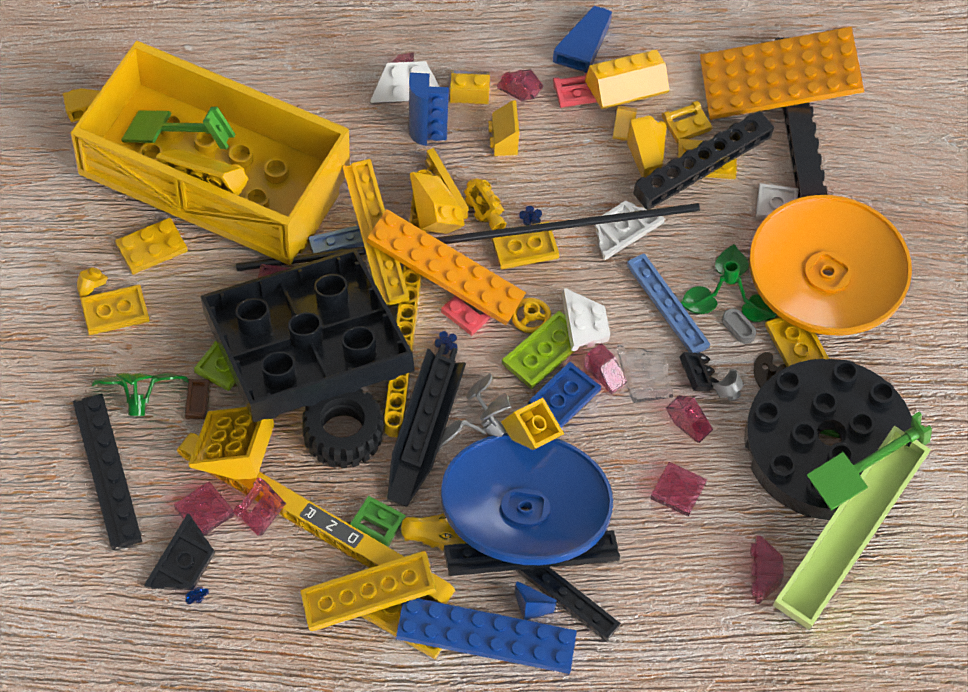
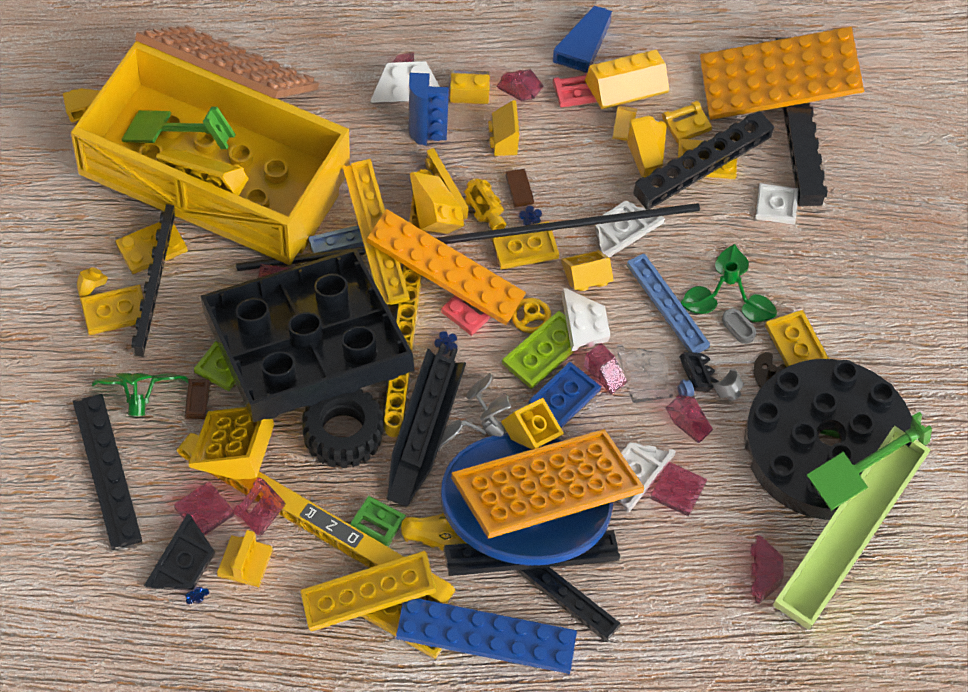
blue slope [514,581,557,620] -> none
light orange dish [749,195,912,336] -> none
none -> black plate [131,204,175,357]
none -> nougat plate [135,25,320,99]
none -> yellow bracket [217,530,273,588]
none -> light orange plate [451,429,644,539]
none -> reddish brown tile [505,168,534,207]
none -> yellow slope [561,250,614,291]
none -> white wing [620,442,676,513]
none -> medium blue plate [677,379,694,400]

